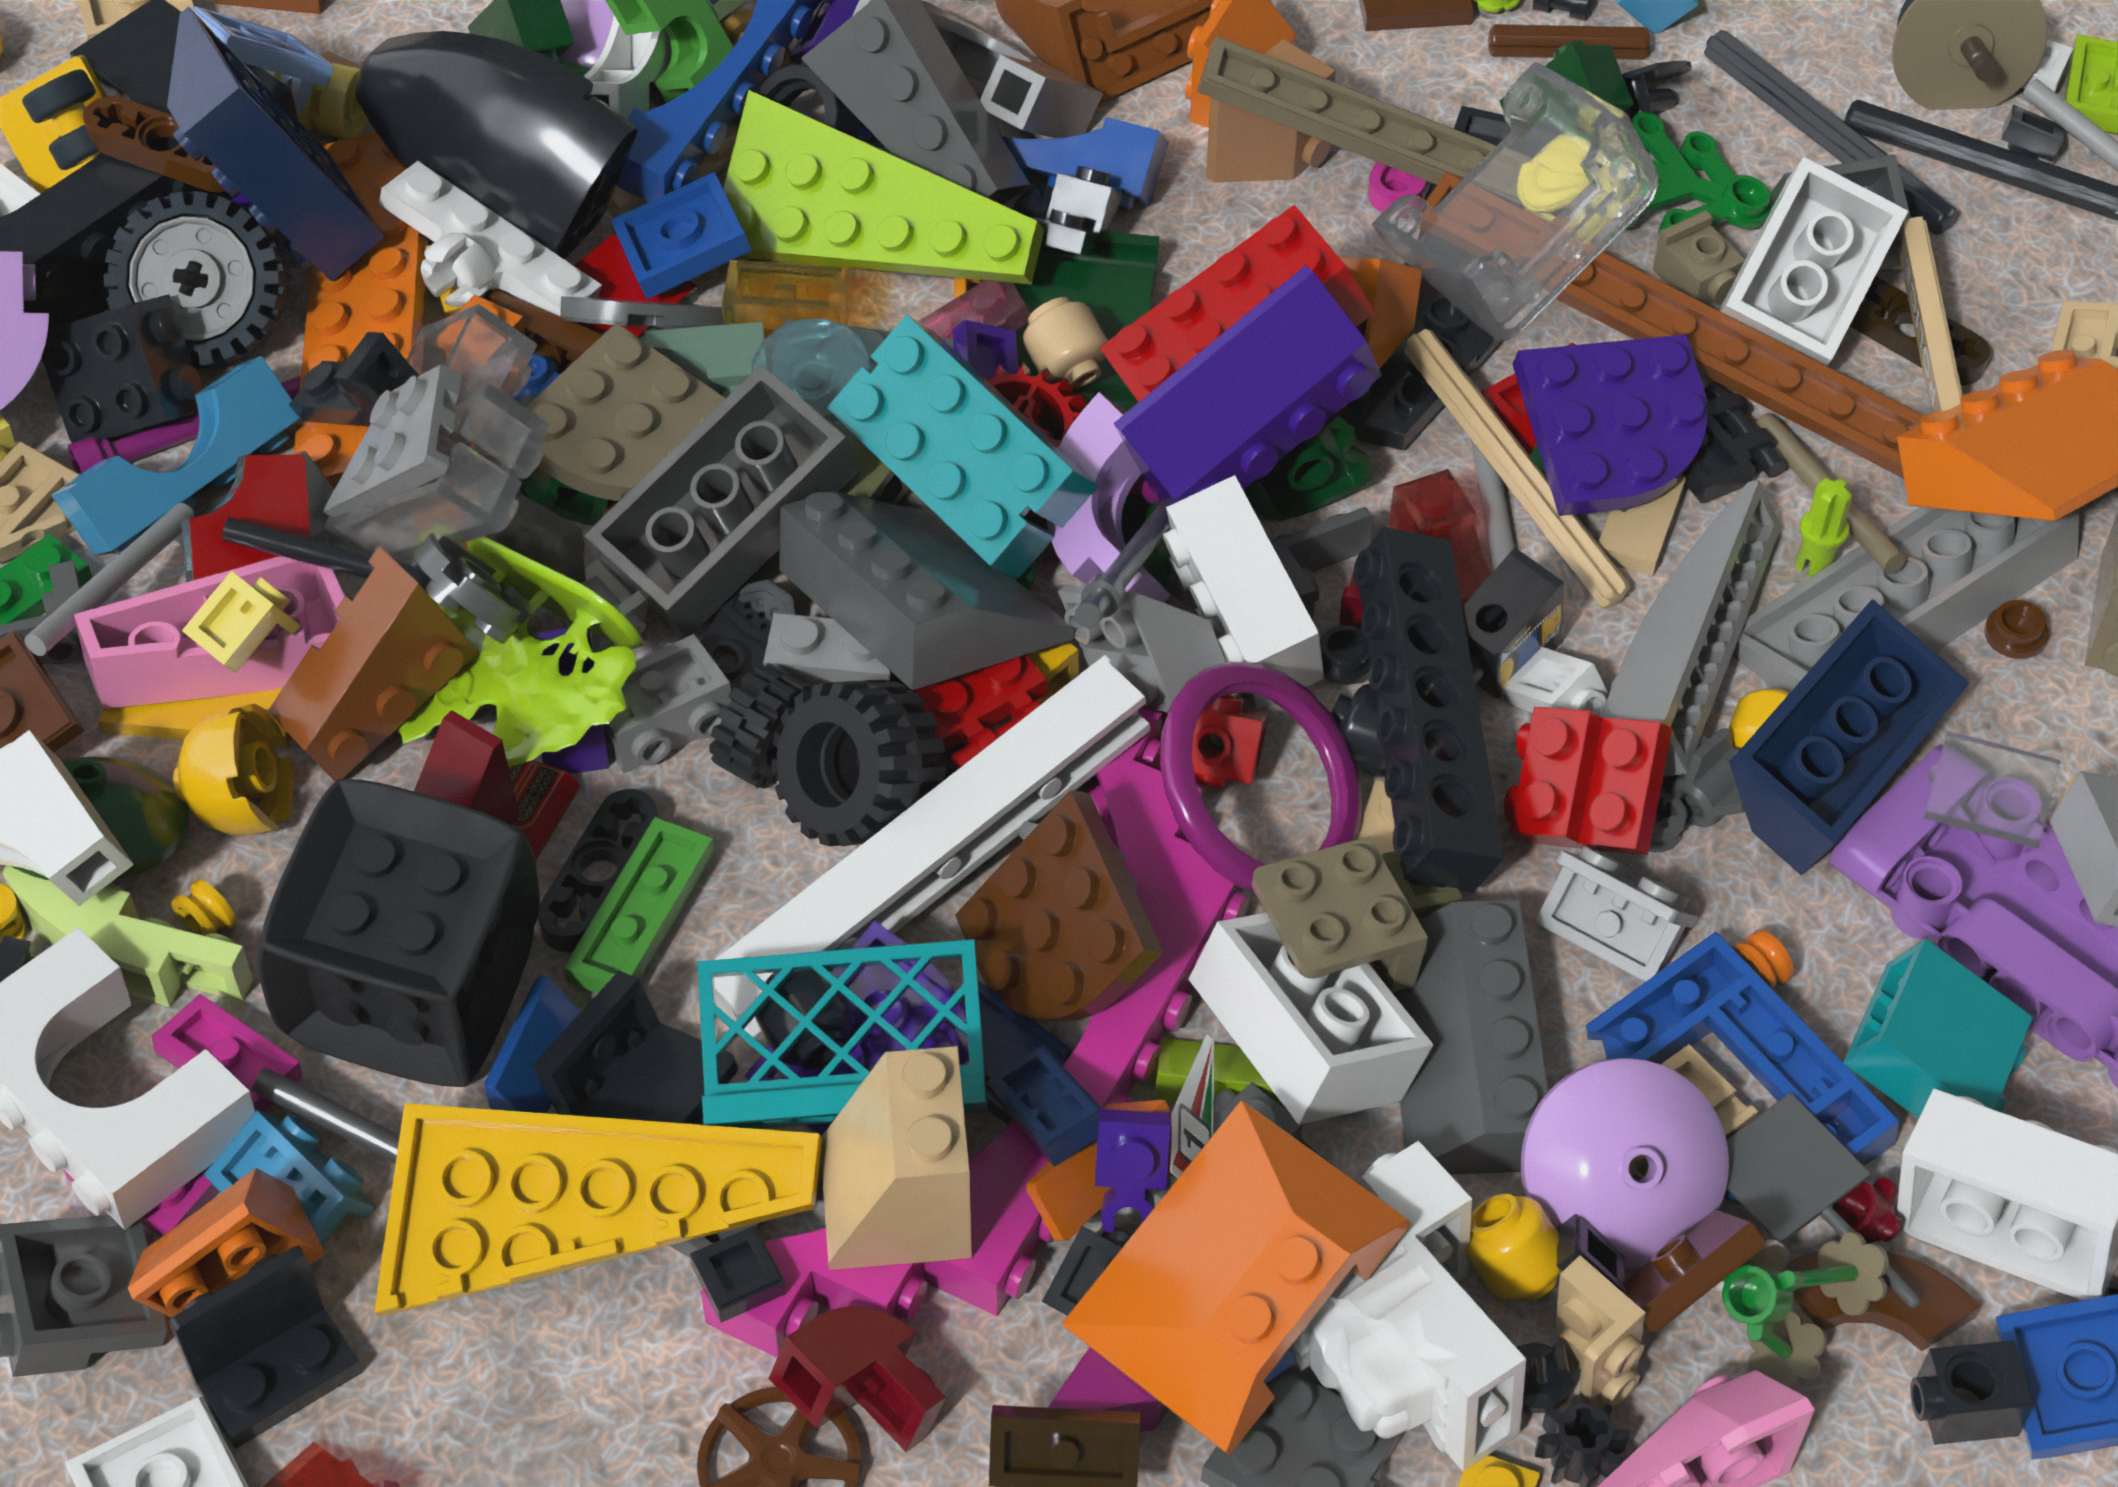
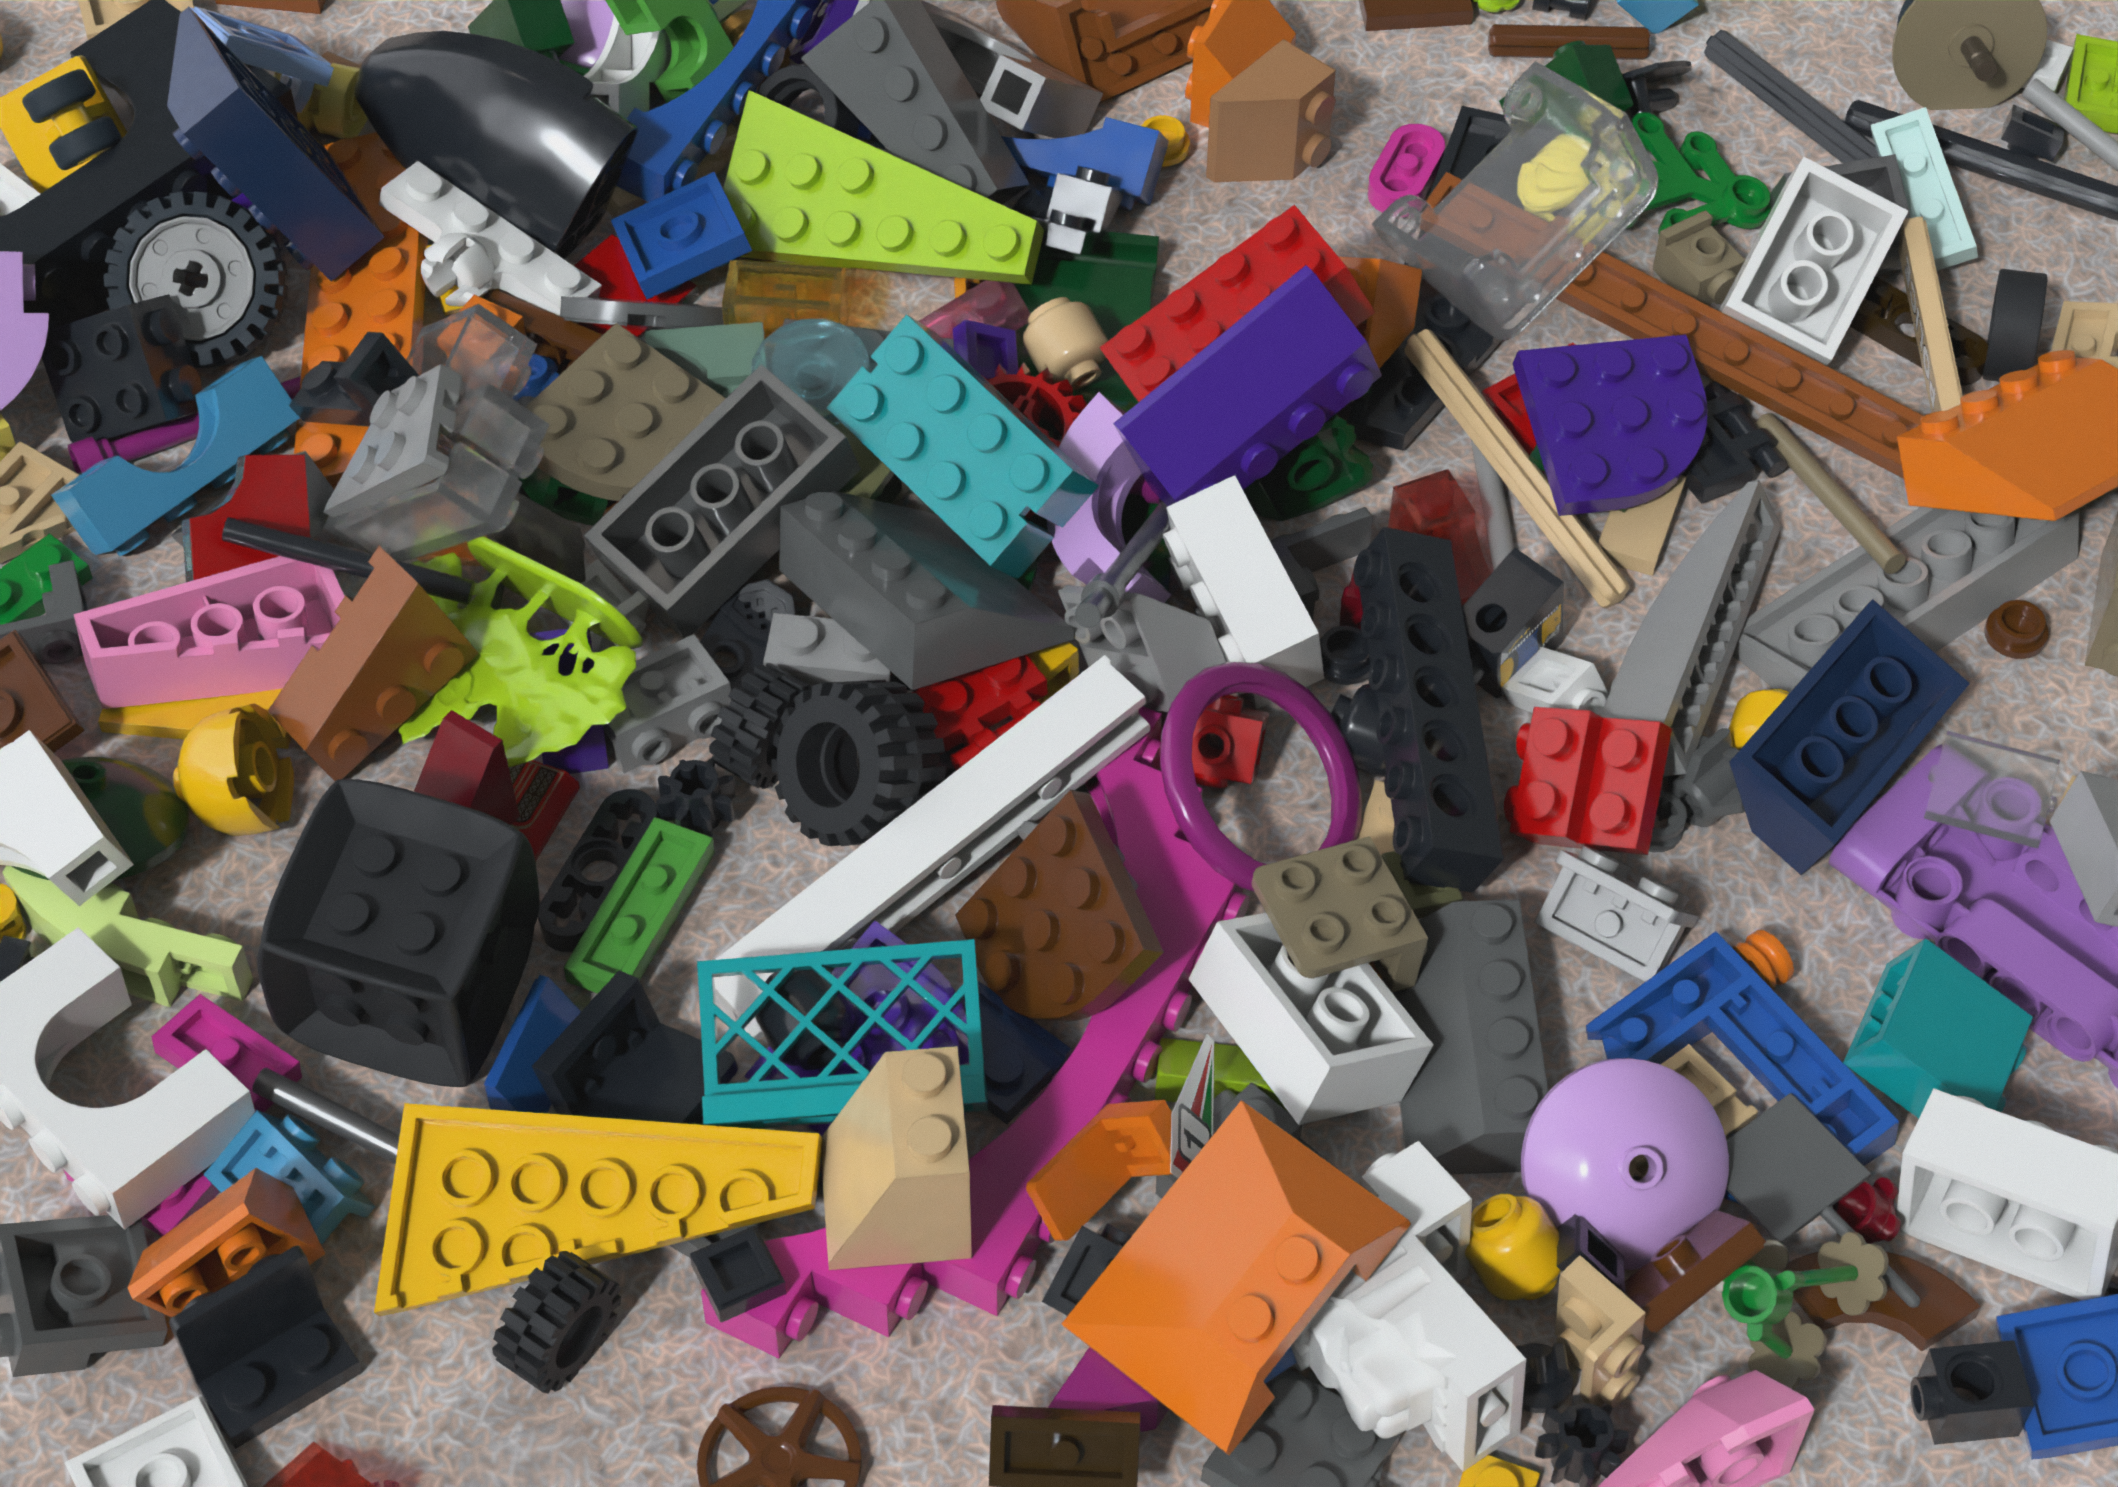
light grey bar [25,503,195,656] -> none
reddish brown beam [83,96,225,192] -> none
yellow bush [171,879,237,936] -> none
light yellow bracket [182,571,301,673] -> none
dark grey plate [410,533,533,644] -> none
dark red brick [768,1306,946,1452] -> none
dark blue plate [986,1045,1103,1167] -> none
dark purple plate [1095,1109,1171,1232] -> none
dark tan tile [1197,36,1531,208] -> none
lime axle [1795,477,1853,577] -> none
none -> black tyre [492,1251,622,1394]
none -> black gear [656,759,736,837]
none -> yellow plate [1142,115,1190,167]
none -> light aqua plate [1870,107,1978,271]
none -> black tyre [1983,269,2048,382]

